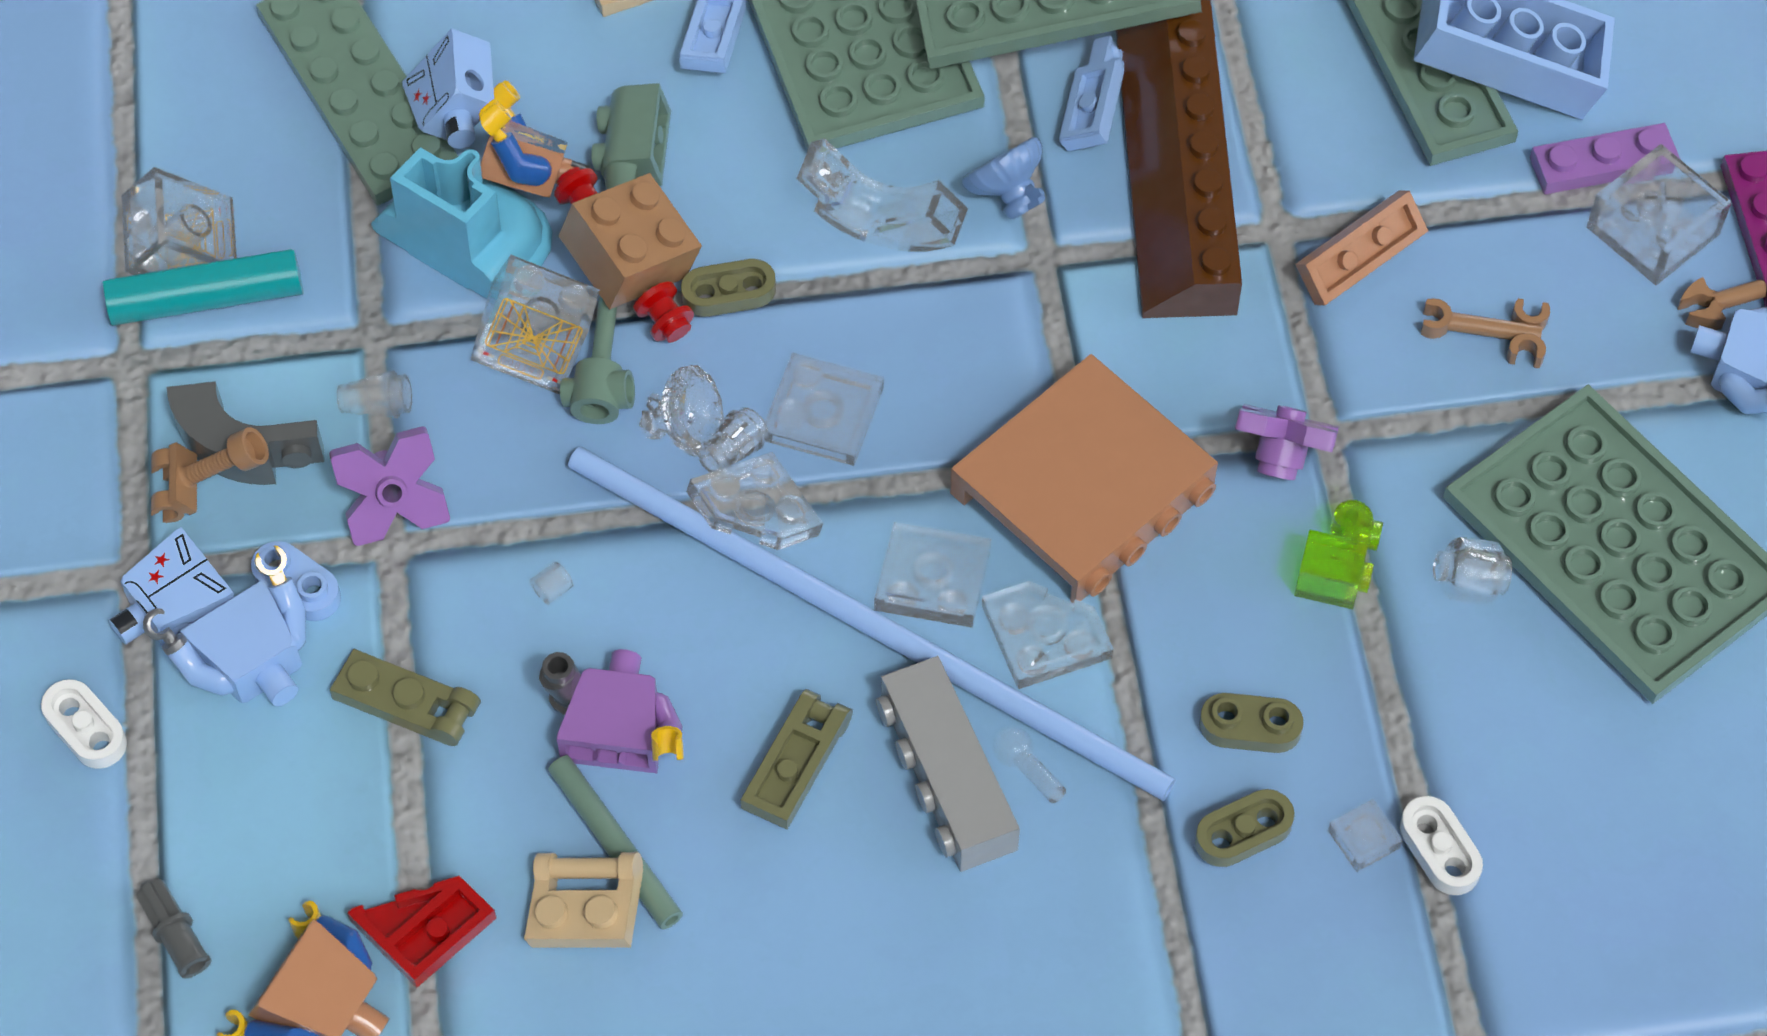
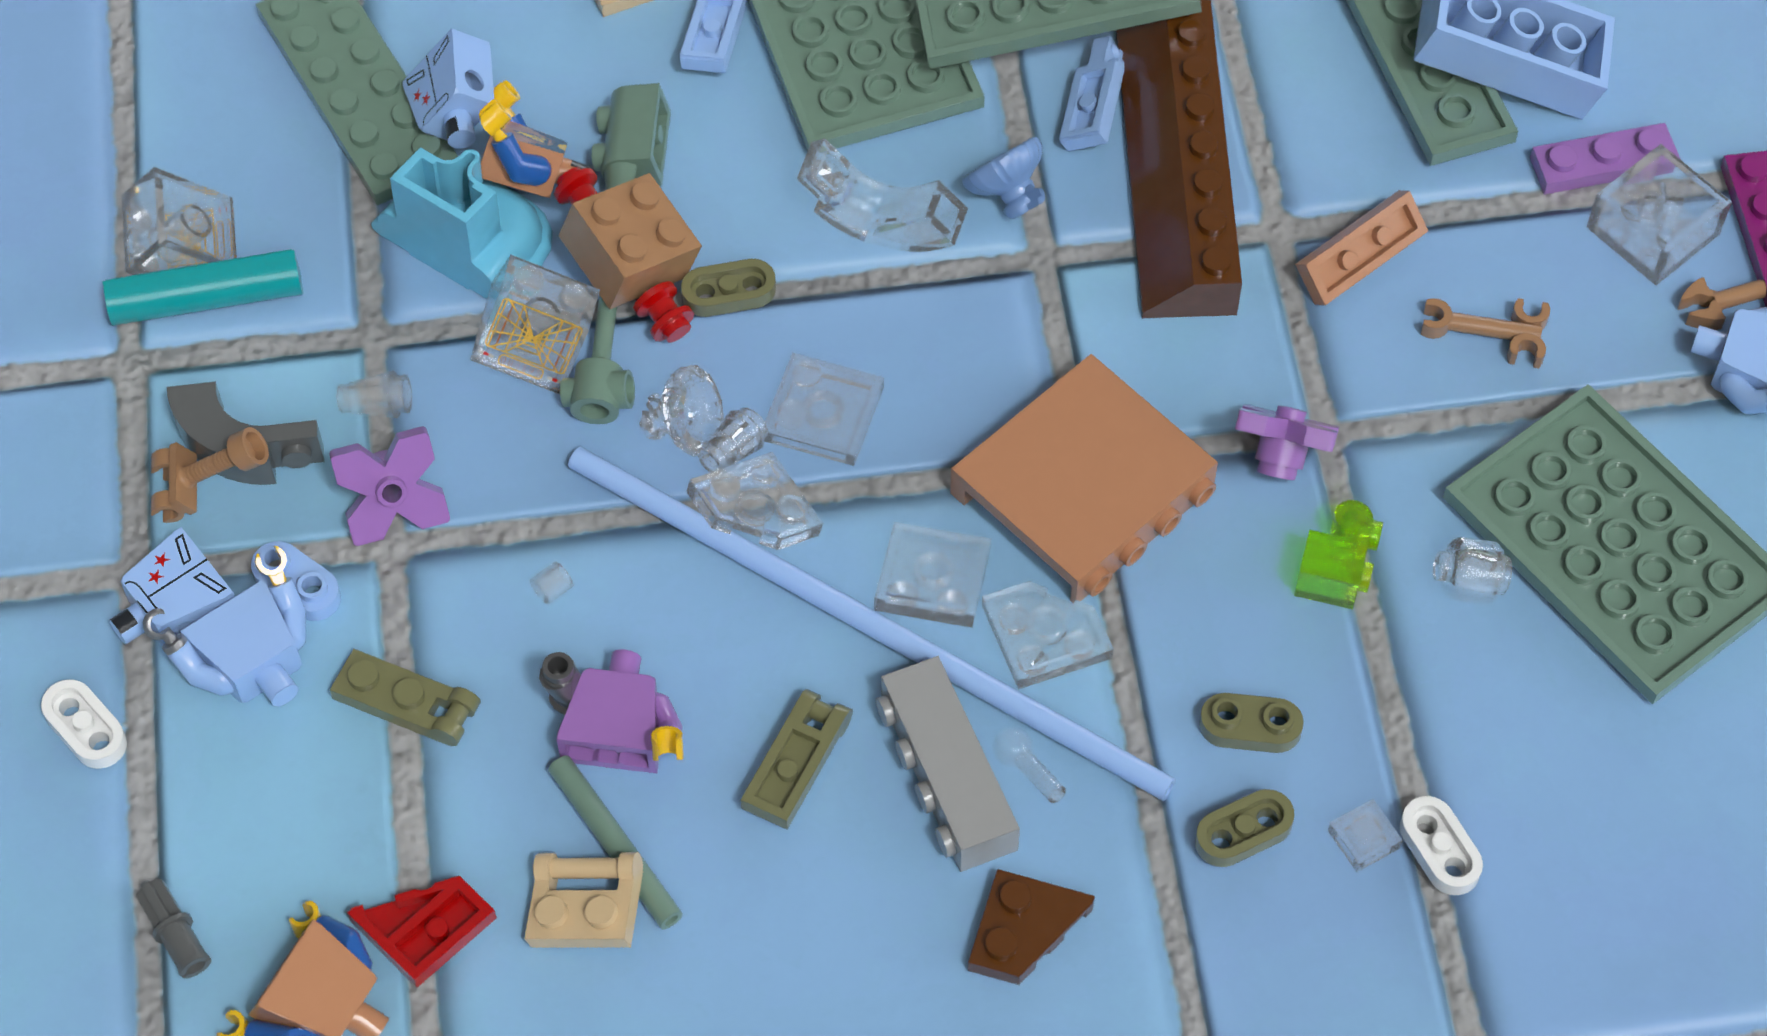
none -> reddish brown wing [968,869,1095,985]

